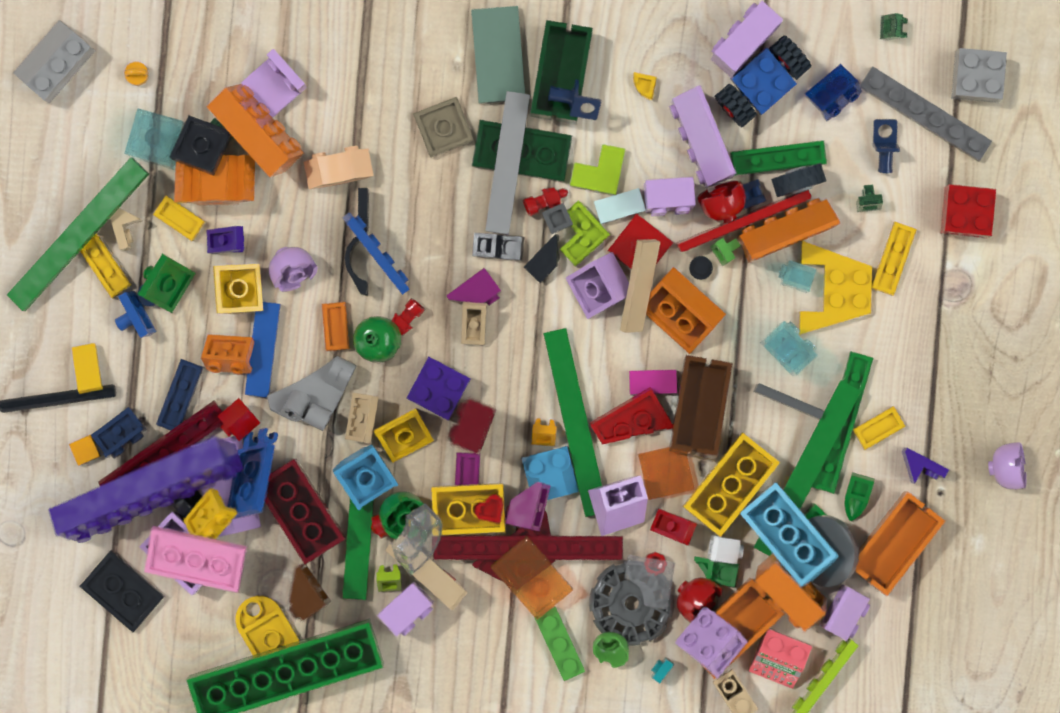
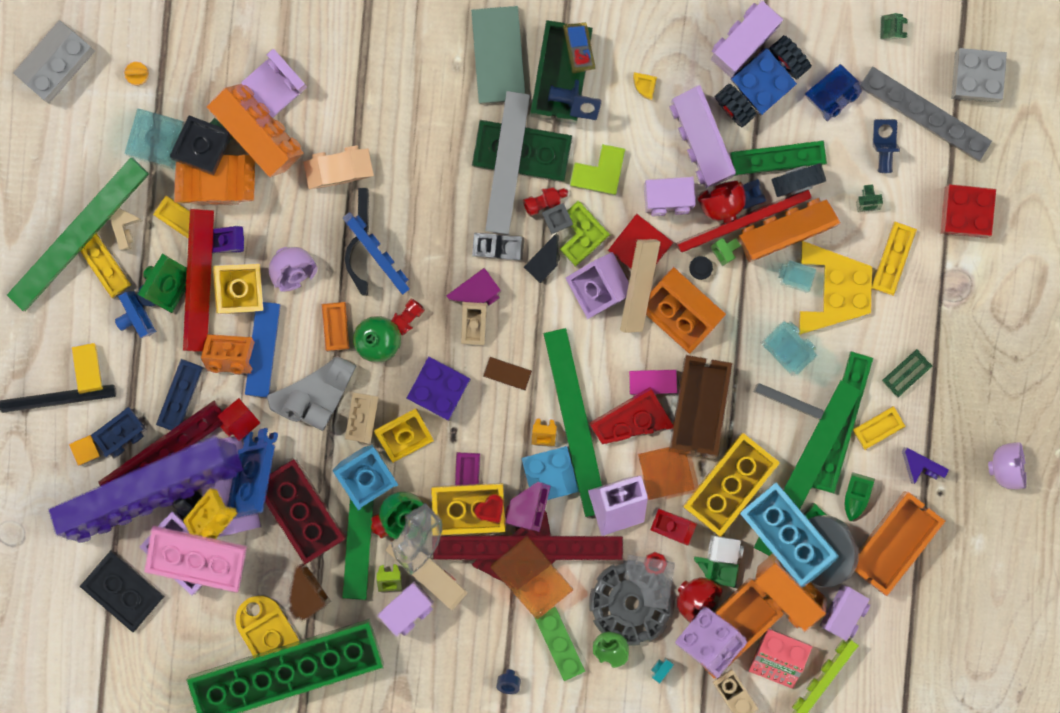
dark tan tile [413,97,474,158] -> none
dark red brick [448,398,496,454] -> none
light aqua tile [594,188,646,224] -> none
none -> red tile [183,209,214,352]
none -> reddish brown sticker [483,357,532,391]
none -> dark blue tile [496,669,521,694]
none -> slope [563,22,596,74]
none -> clear green tile [881,349,932,398]

